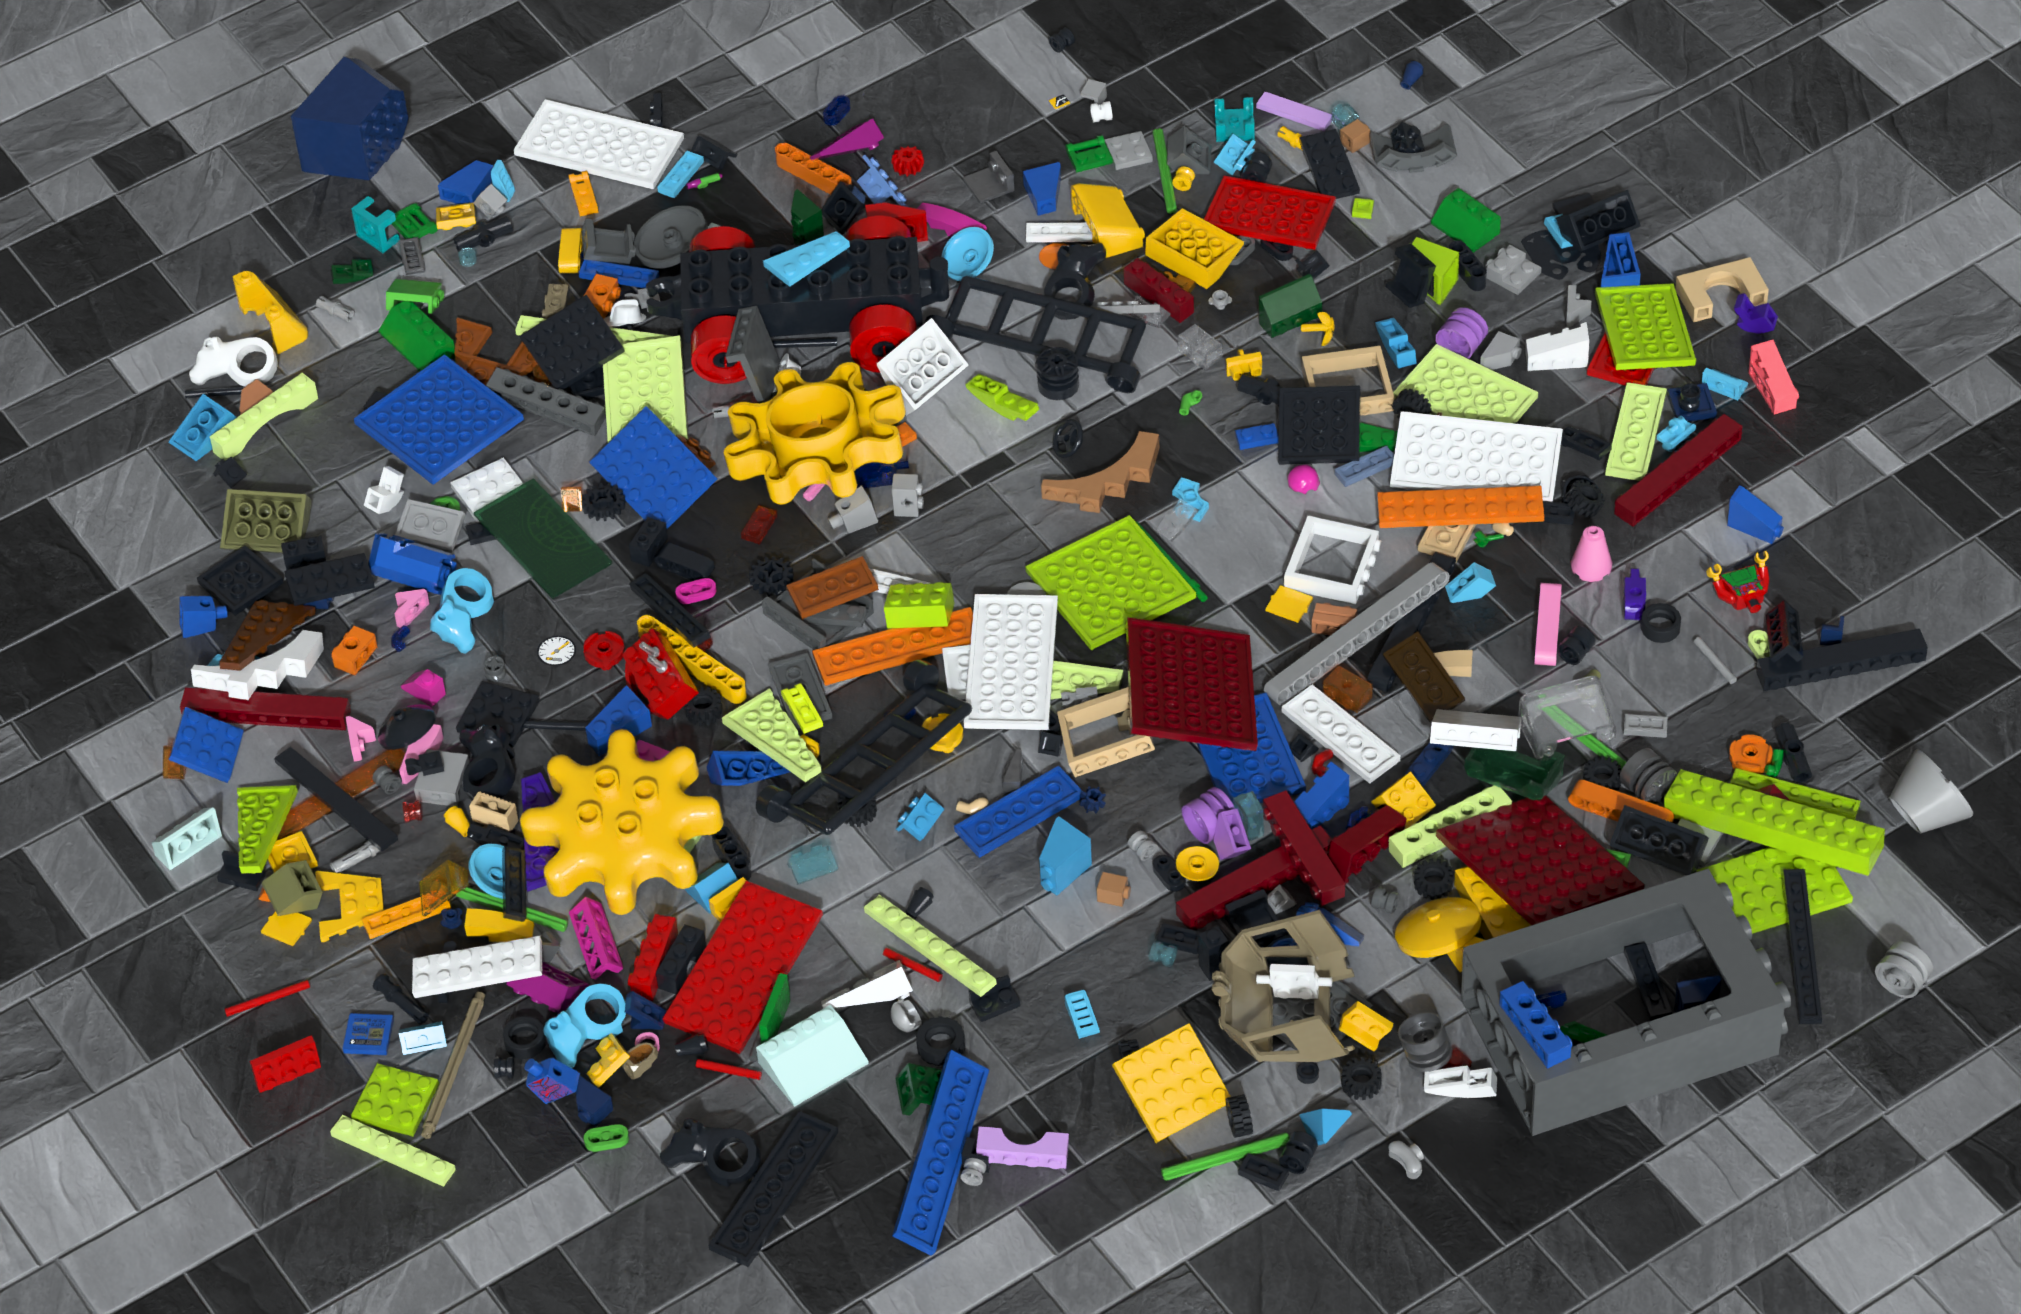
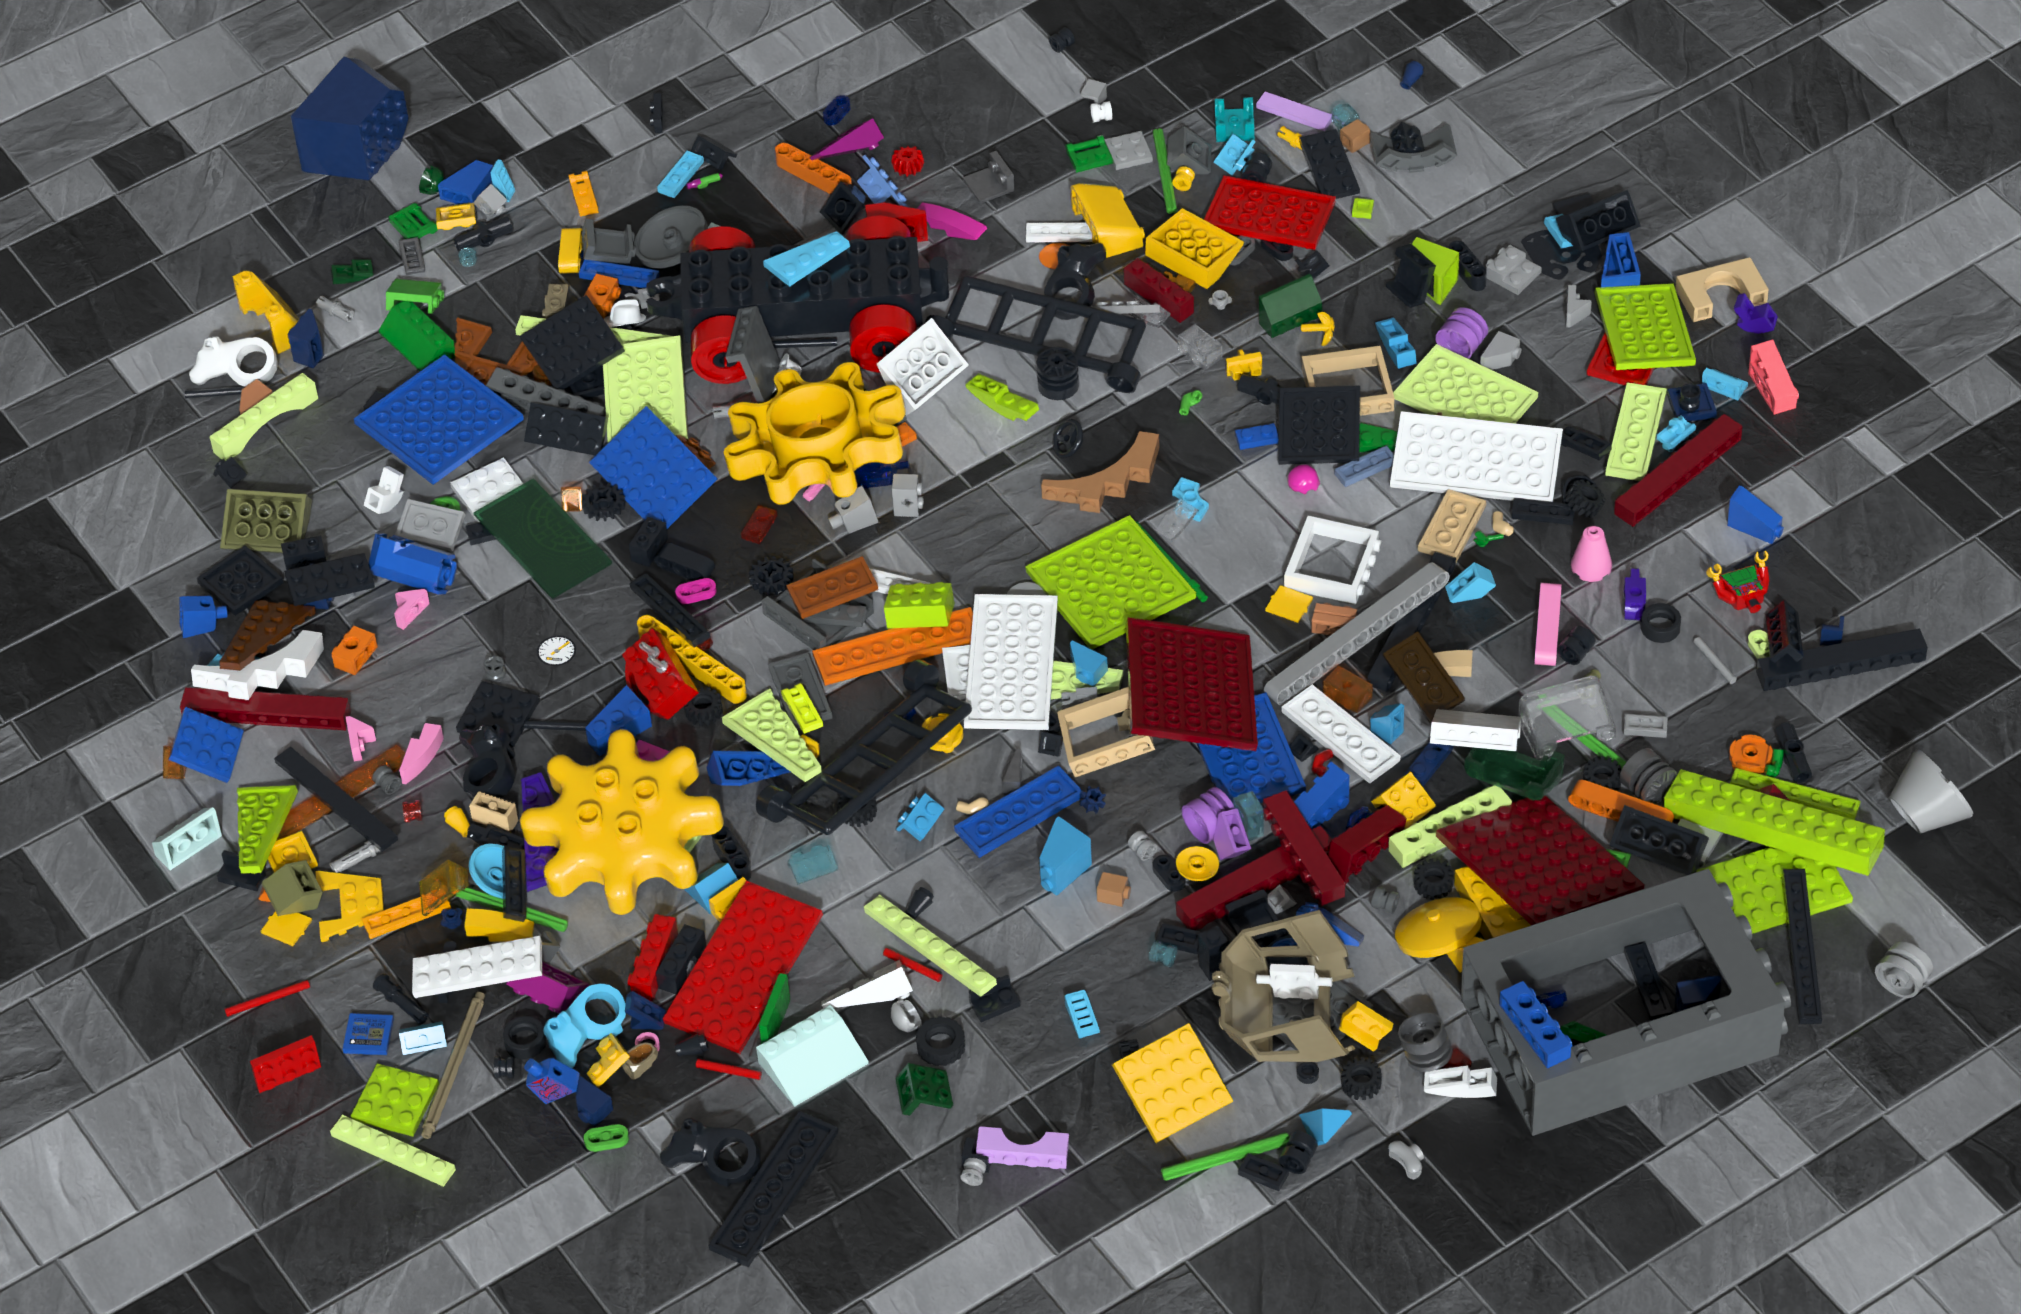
dark azure slope [169,394,237,461] -> none
teal panel [351,196,400,253] -> none
black dish [378,704,436,750] -> none
clear blue arm [391,625,410,652] -> none
dark pink slope [401,669,446,707] -> none
black plate [405,751,444,776] -> none
light grey panel [414,749,470,807] -> none
medium azure animal [430,568,494,654] -> none
white plate [514,99,684,189] -> none
dark pink fence [569,897,623,980] -> none
red plate [583,631,625,670] -> none
dark green slope [791,189,824,245] -> none
blue plate [892,1050,989,1256] -> none
medium azure dish [941,227,994,281] -> none
blue slope [1023,162,1061,216] -> none
sticker [1049,95,1070,109] -> none
black tyre [1226,1094,1253,1138] -> none
orange plate [1377,486,1544,528] -> none
black tyre [1392,388,1432,419] -> none
green slope [1431,188,1501,253] -> none
white wedge [1525,322,1589,371] -> none
none -> dark blue slope [288,309,324,369]
none -> dark green hair [419,166,444,195]
none -> black plate [524,402,608,456]
none -> dark azure slope [1070,640,1108,687]
none -> dark azure slope [1370,703,1404,745]

